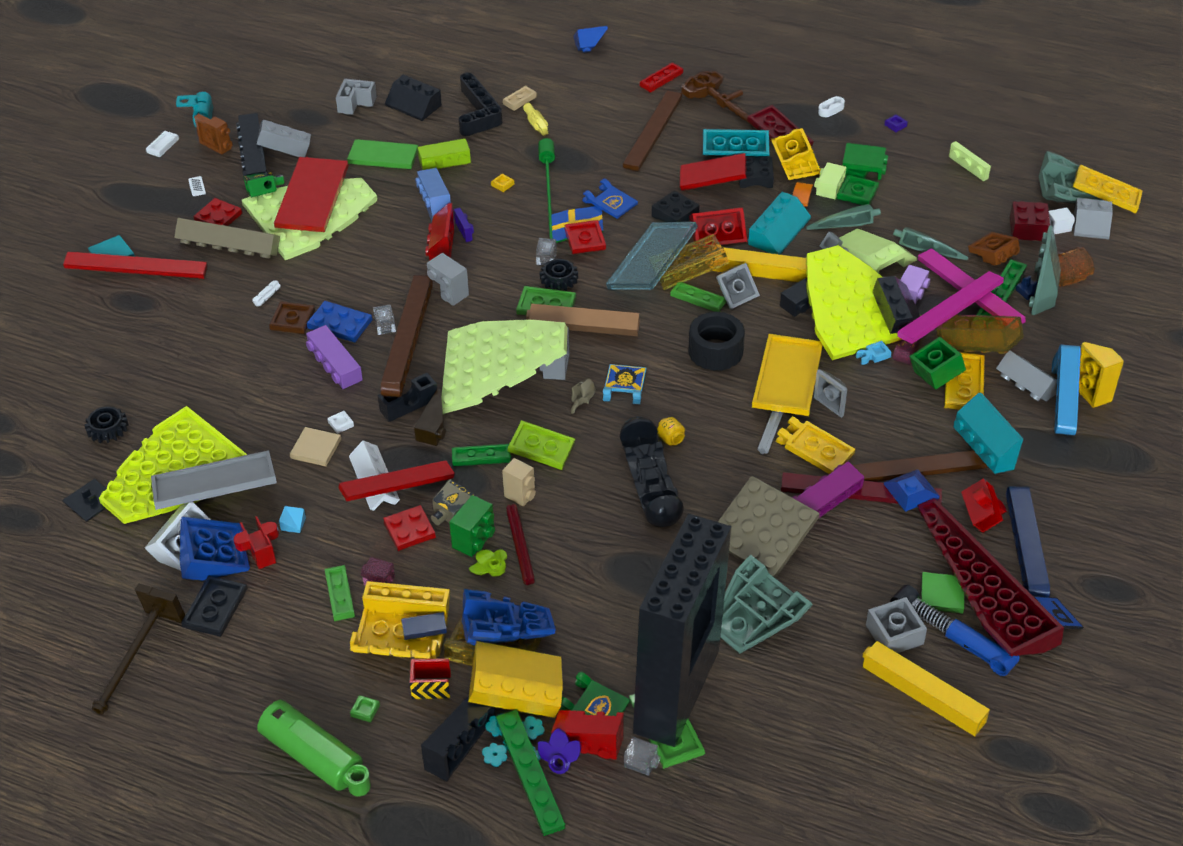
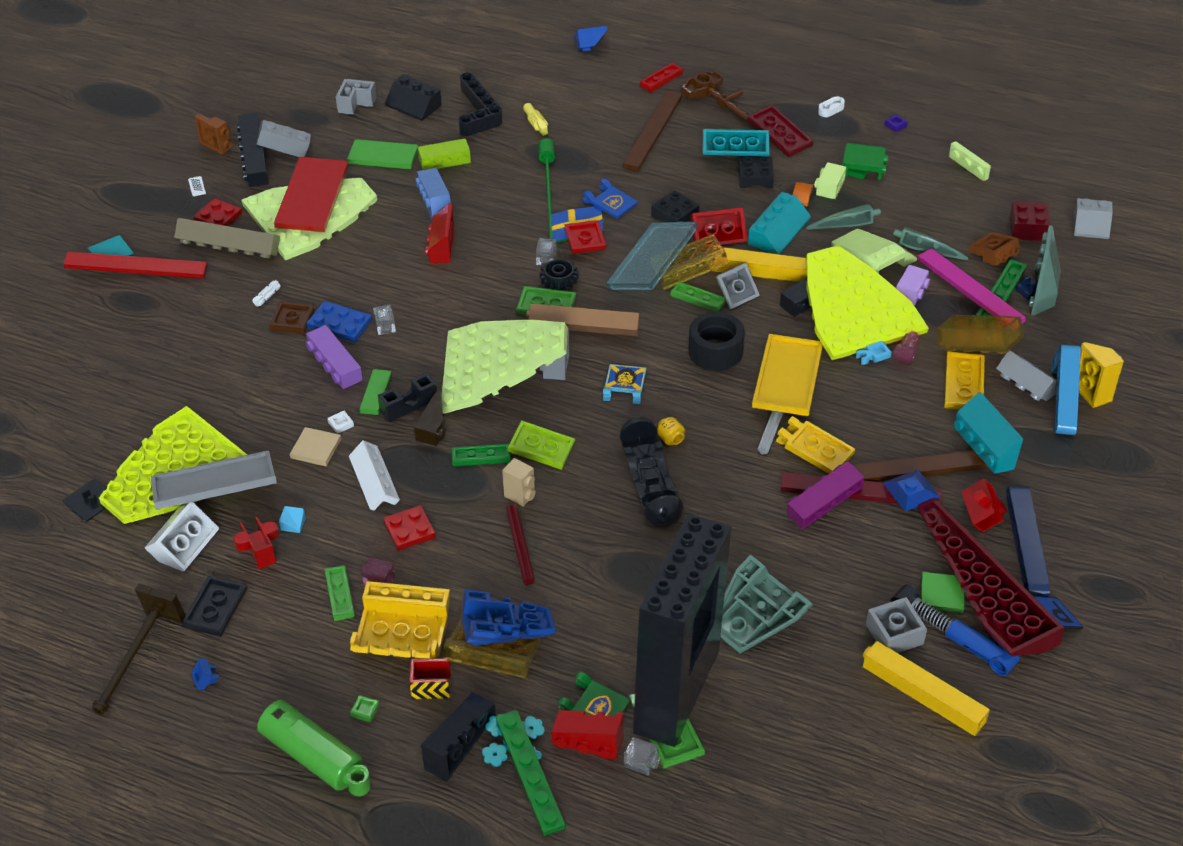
black gear [84,407,129,443] -> none
white tile [146,131,179,157] -> none
teal piece [176,92,213,127] -> none
blue slope [180,517,250,581] -> none
green torso [243,172,284,197] -> none
red tile [338,460,455,501] -> none
reddish brown beam [381,275,433,397] -> none
dark blue tile [401,612,447,640] -> none
light grey brick [427,253,469,306] -> none
torso [431,479,479,525] -> none
green brick [449,495,495,557] -> none
dark purple plate [454,207,474,242] -> none
yellow slope [468,641,563,718] -> none
lime plate [469,549,507,577] -> none
yellow tile [491,173,515,192] -> none
tan plate [503,86,537,111] -> none
dark purple plate [538,728,581,774] -> none
dark tan piece [571,378,596,414] -> none
red tile [680,153,746,190] -> none
dark tan plate [718,476,820,578] -> none
yellow slope [771,128,821,180] -> none
light grey slope [814,369,847,418] -> none
light grey plate [819,232,849,252] -> none
green tile [837,175,879,205] -> none
black slope [873,276,920,334] -> none
dark pink tile [897,271,1004,344] -> none
green brick [909,337,966,390] -> none
sand green wedge [1039,151,1102,203] -> none
white brick [1049,208,1075,235] -> none
clear orange slope [1058,247,1095,286] -> none
yellow tile [1073,165,1143,213] -> none
none -> blue tile [191,658,219,689]
none -> bright green tile [360,369,392,415]

